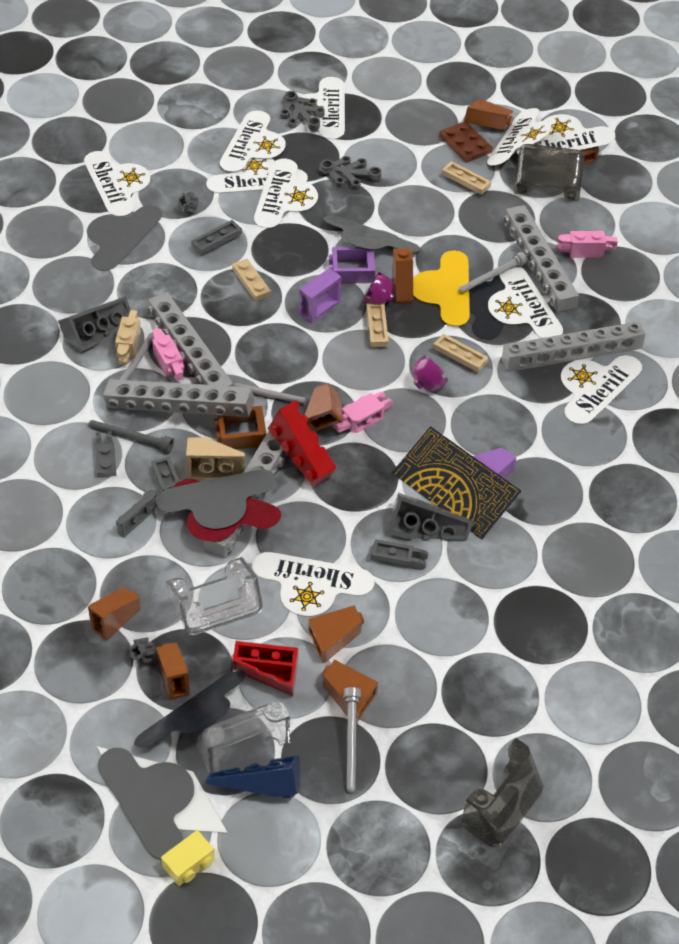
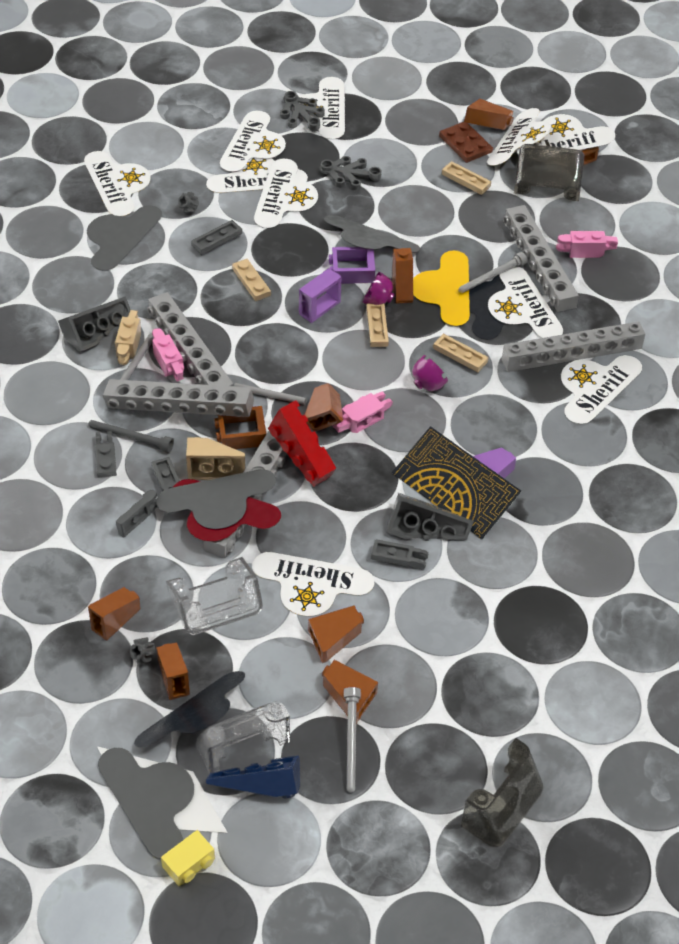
red wedge [232,641,299,696] -> none

